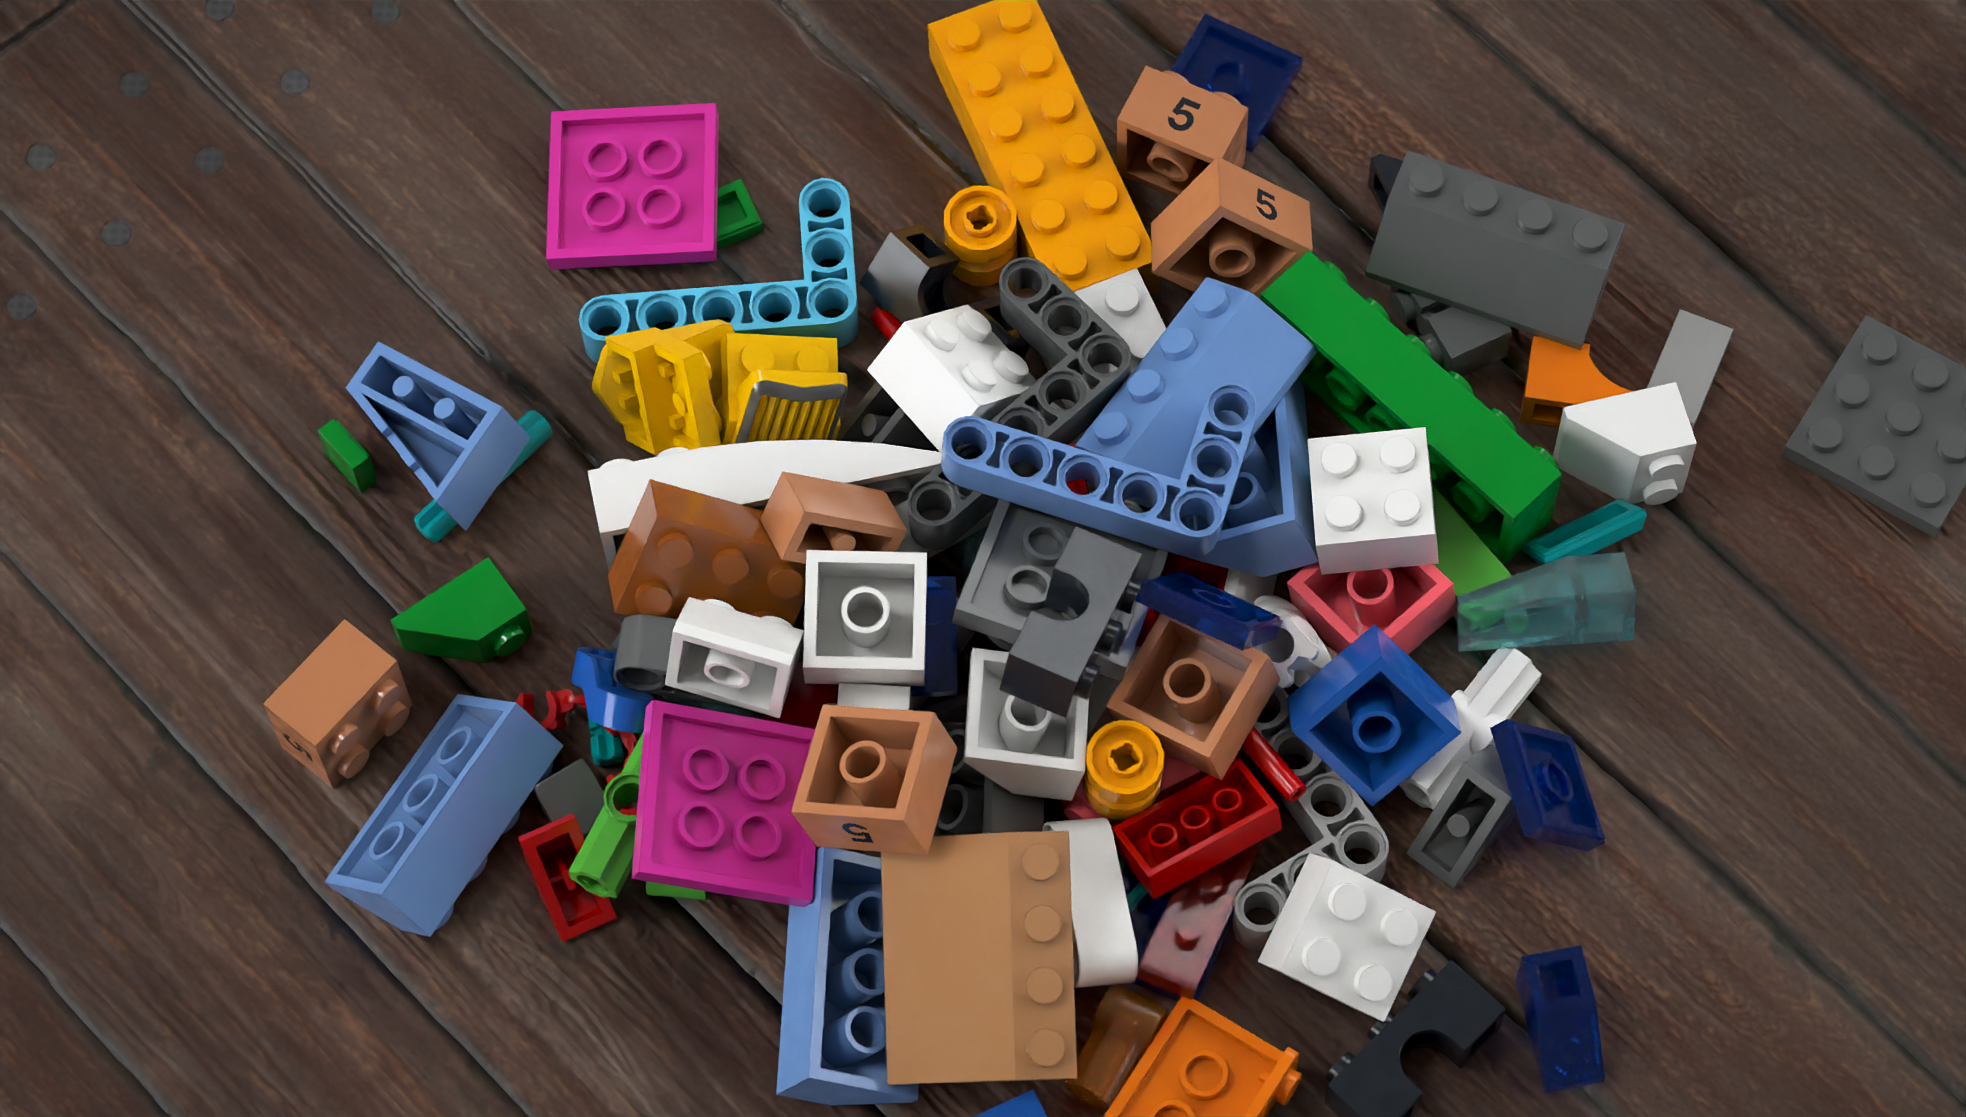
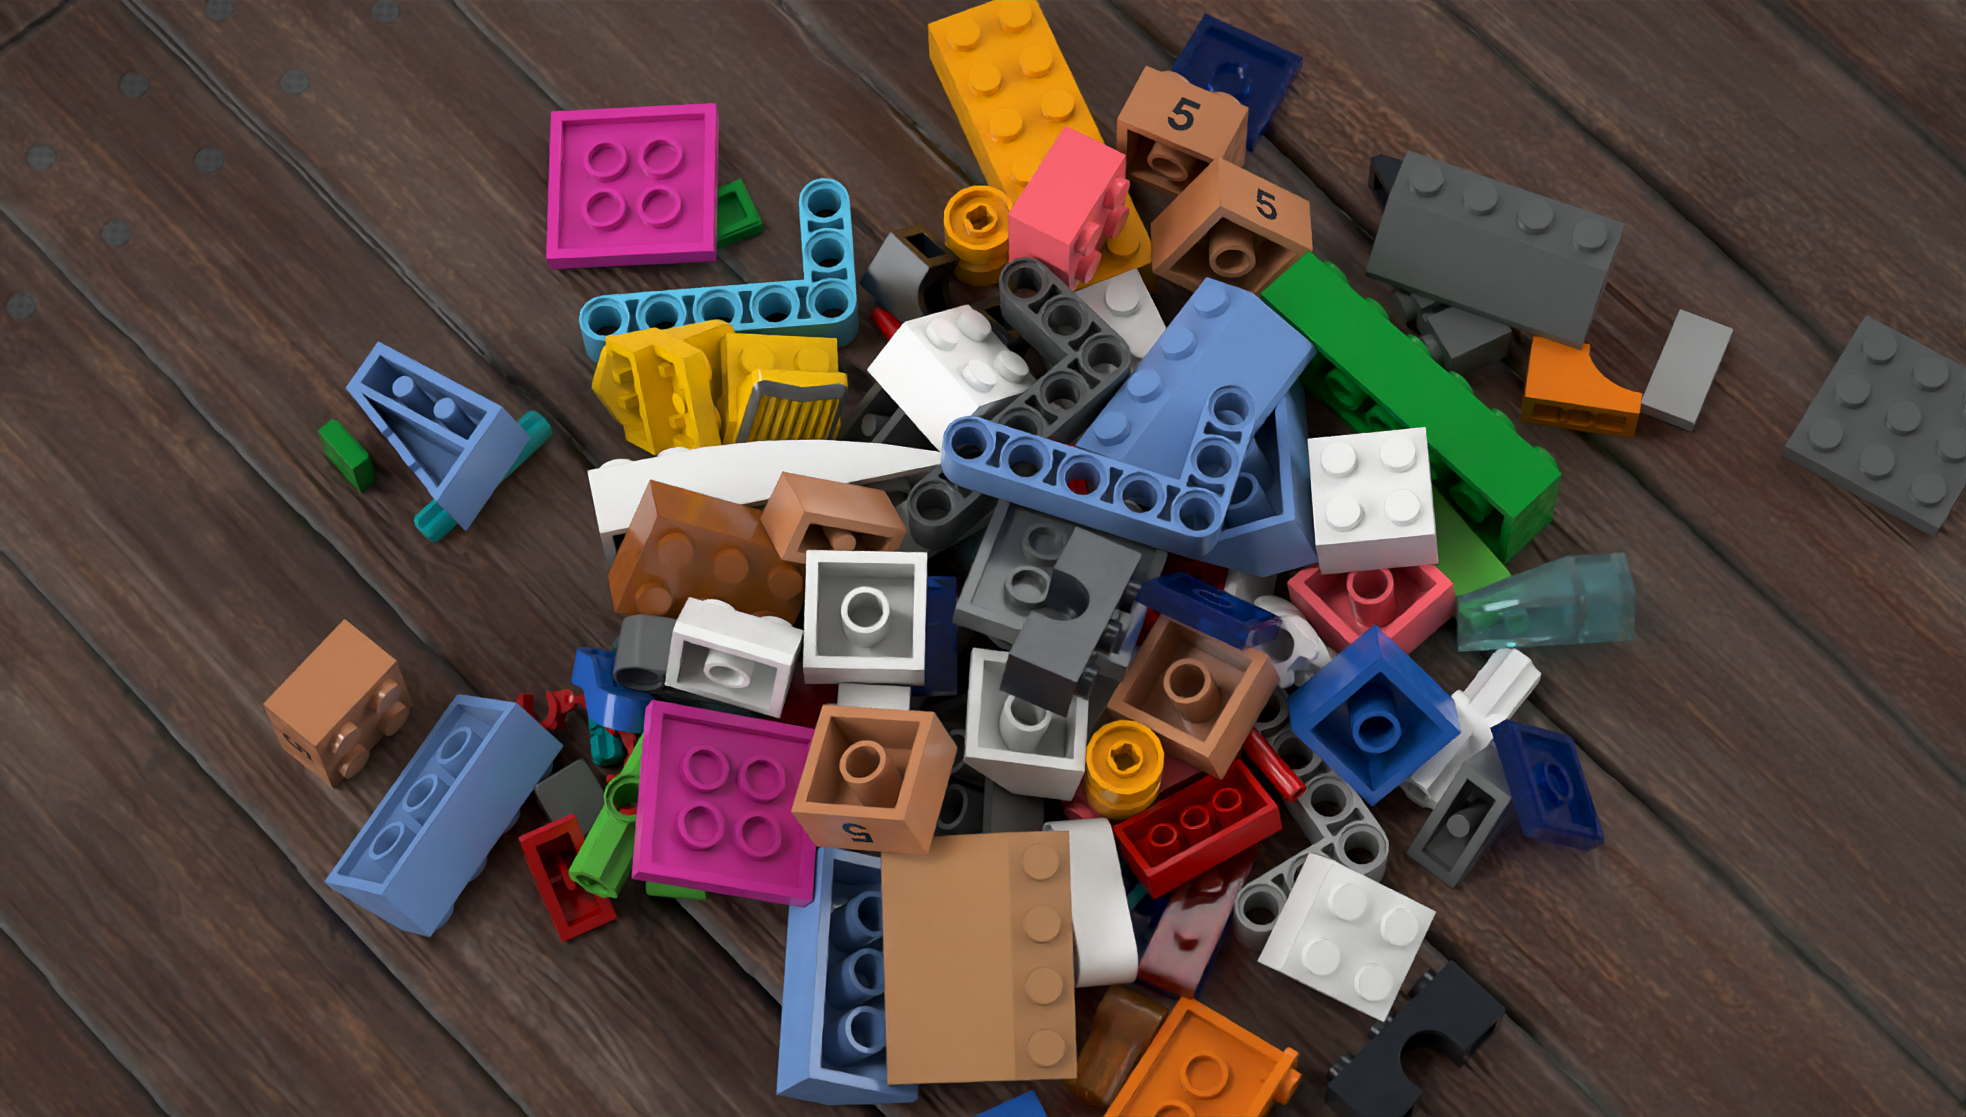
green slope [391,557,533,663] -> none
clear blue slope [1516,945,1605,1093] -> none
teal tile [1522,498,1647,572] -> none
white slope [1553,382,1697,505] -> none
none -> coral brick [1008,126,1130,292]

